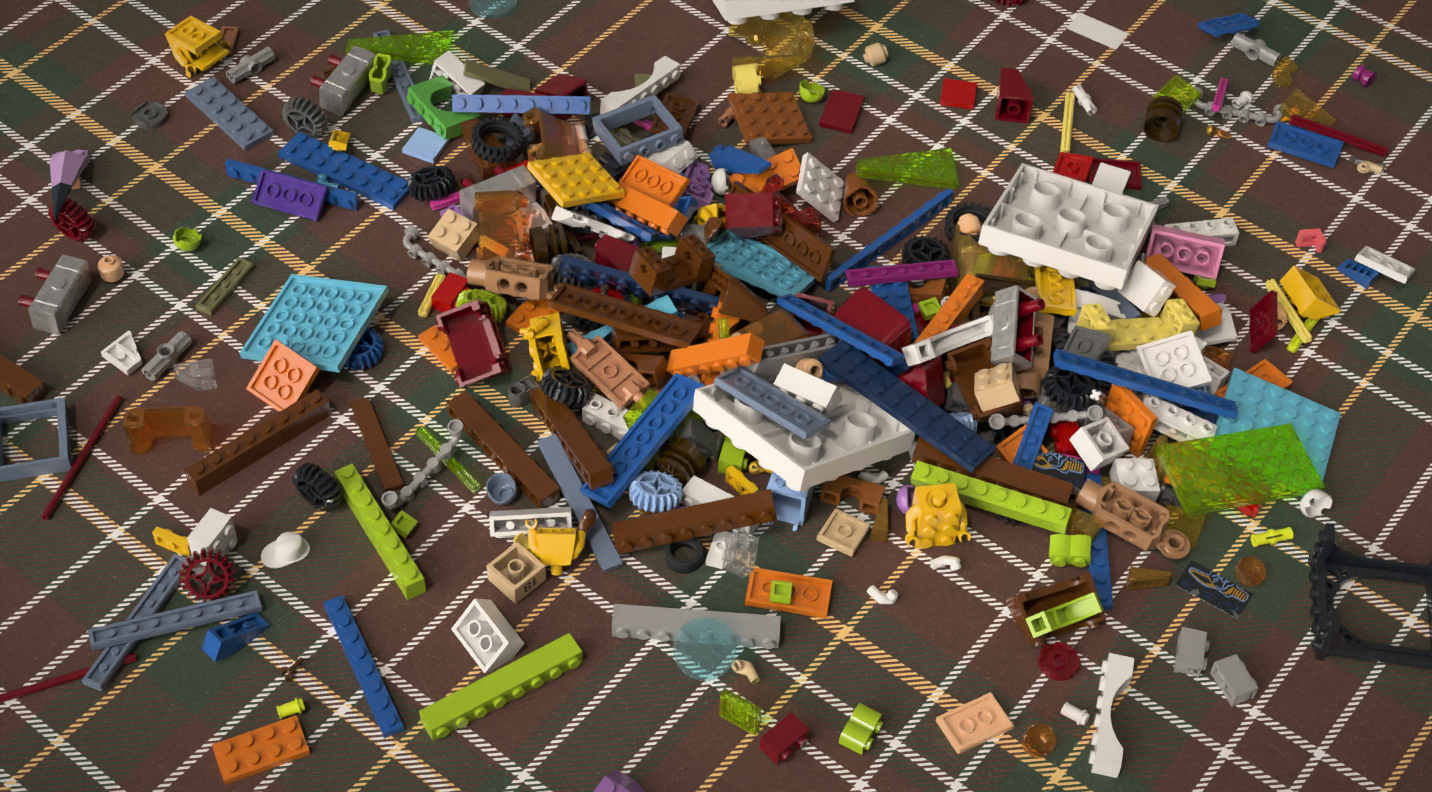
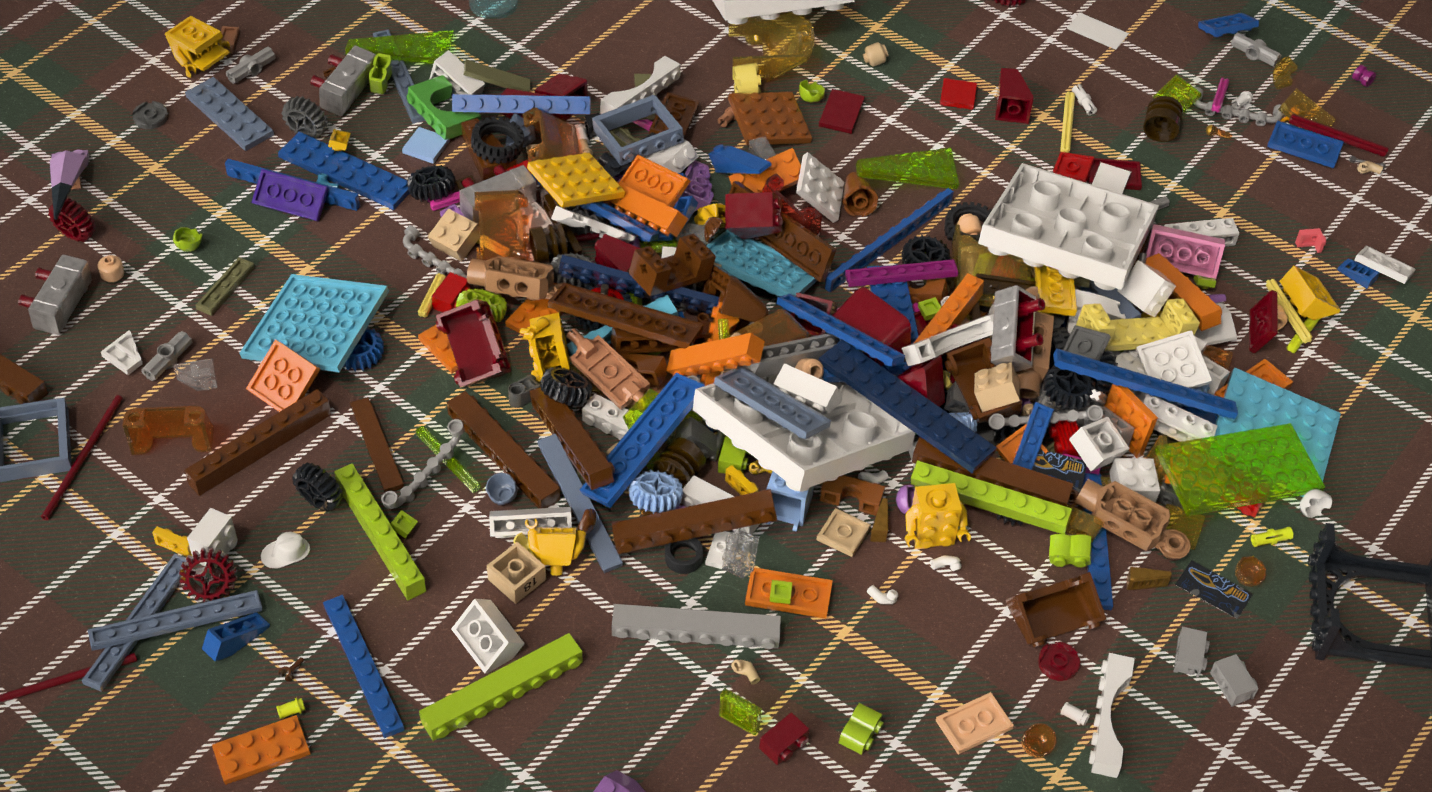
clear light blue tile [673,617,736,681] -> none
white hair [711,168,730,195] -> none
lime arch [1026,592,1104,638] -> none

